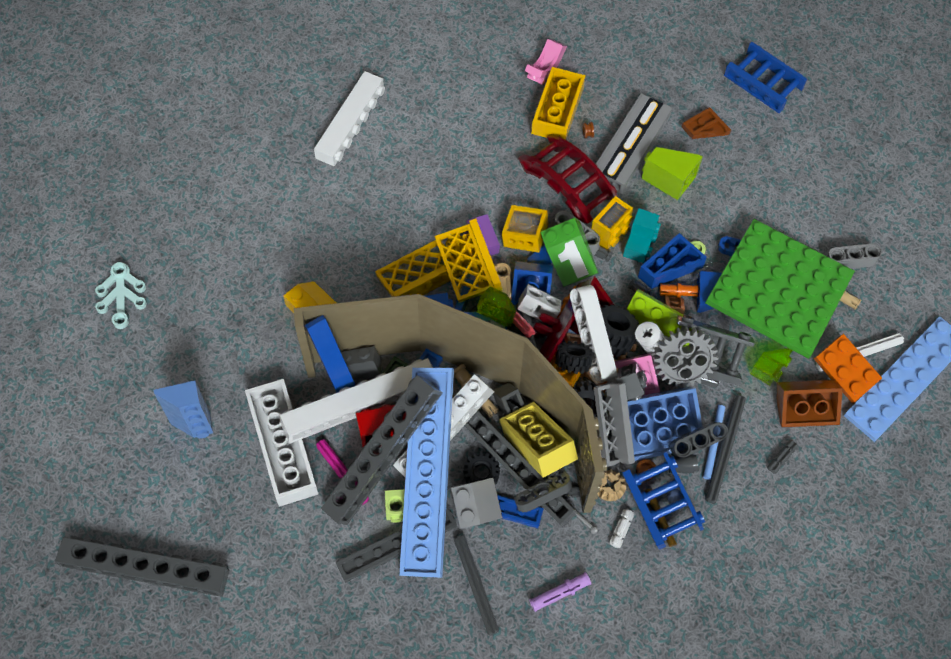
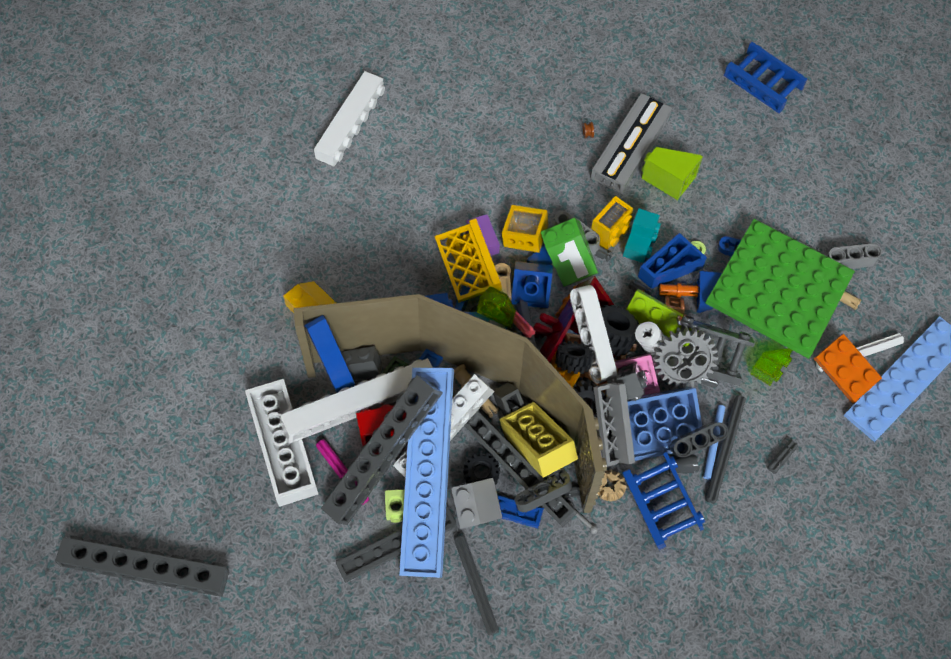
light aqua plant [95,262,147,329] -> none
medium blue slope [154,381,213,438] -> none
yellow fence [375,240,463,297] -> none
white brick [517,284,561,321] -> none
dark red fence [518,135,619,224] -> none
bright pink arch [525,39,567,84] -> none
lavender pin [529,572,591,612] -> none
yellow brick [531,67,586,140] -> none
white axle [610,509,634,548] -> none
dark orange tile [636,459,656,480] -> none
pearl gold bar [645,488,677,547] -> none
sand blue hinge [667,489,684,504] -> none
dark orange wing [682,107,731,139] -> none
dark orange slope [776,380,843,427] -> none

